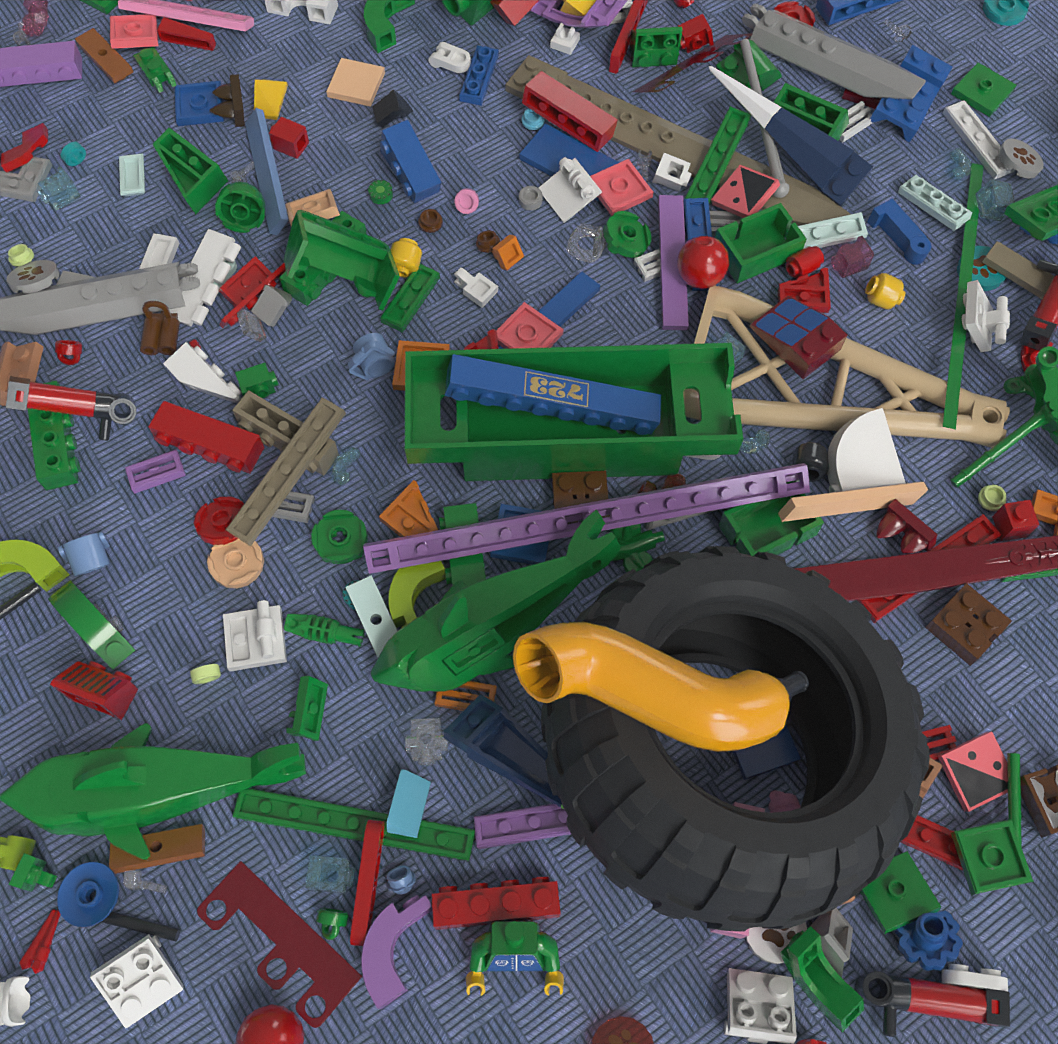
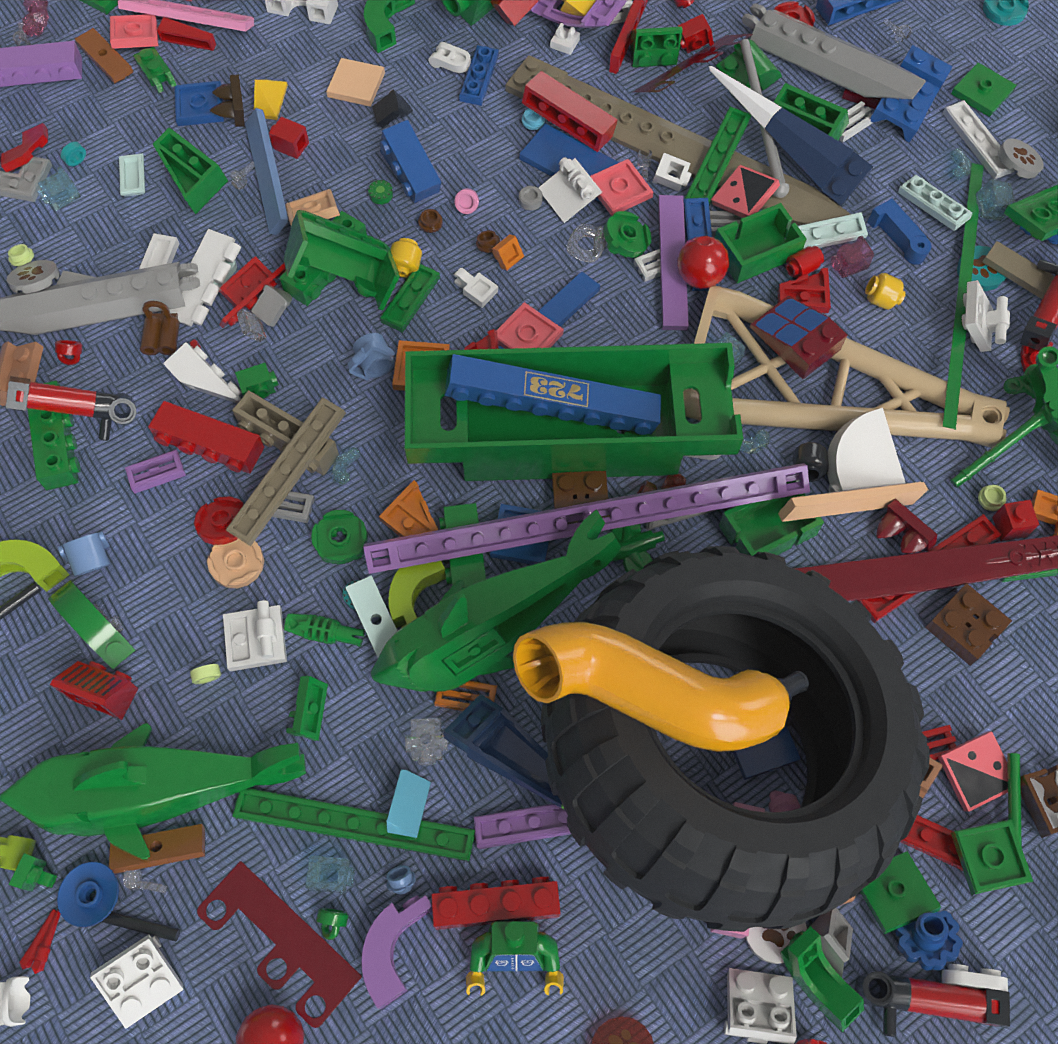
green cylinder [215,181,265,233] -> none
red beam [350,819,385,947] -> none

